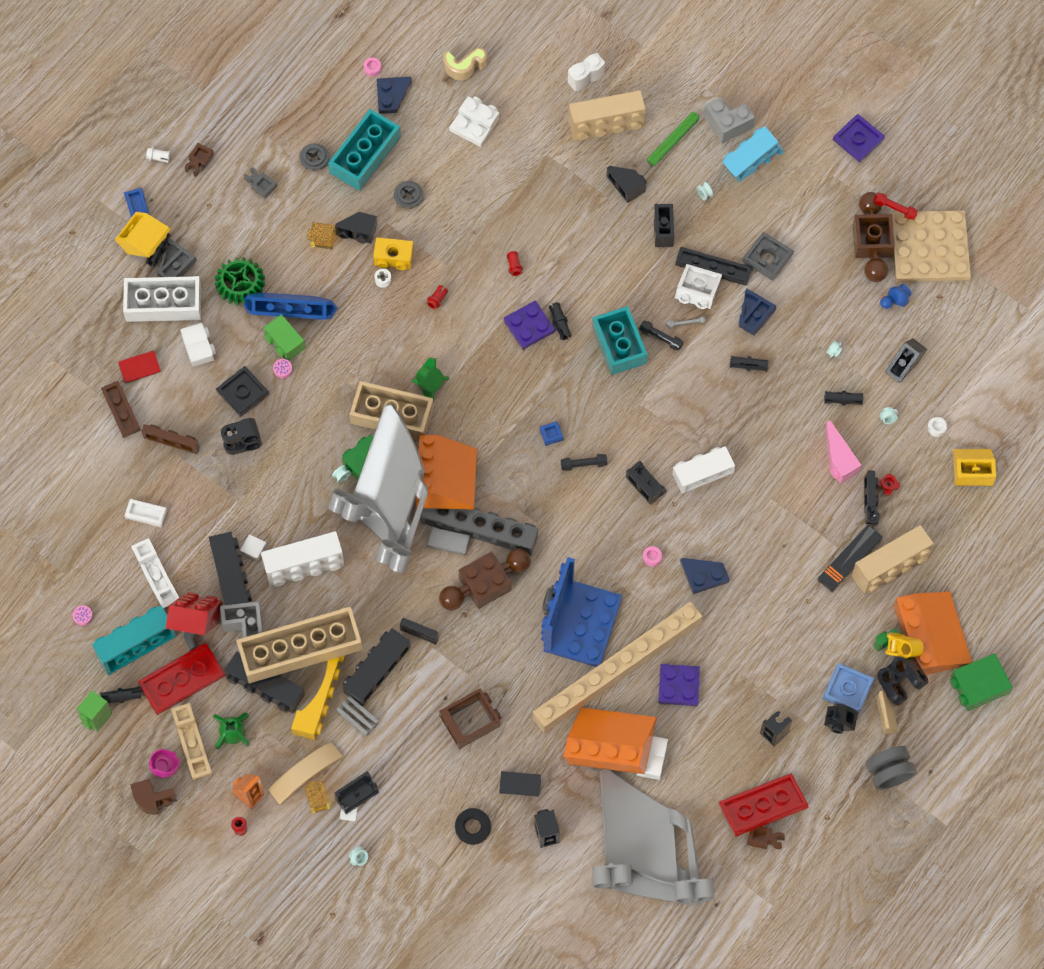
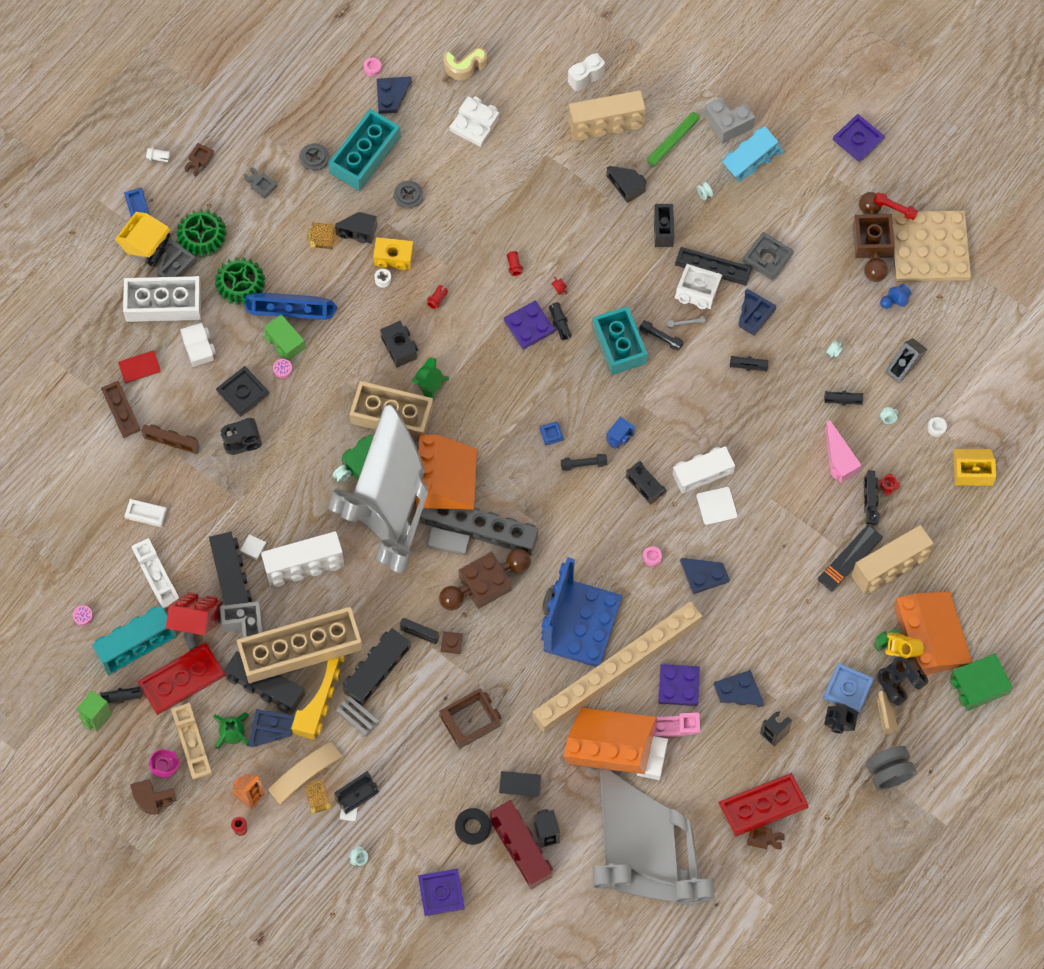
none -> green gear [176,209,227,258]
none -> dark blue wing [248,709,295,748]
none -> black brick [380,321,418,368]
none -> dark purple plate [418,869,465,916]
none -> reddish brown plate [441,631,463,654]
none -> dark red wedge [490,800,553,889]
none -> red plate [551,276,567,295]
none -> blue brick [606,416,636,449]
none -> bright pink slope [653,713,700,738]
none -> white sticker [696,487,737,525]
none -> dark blue wing [713,670,764,707]

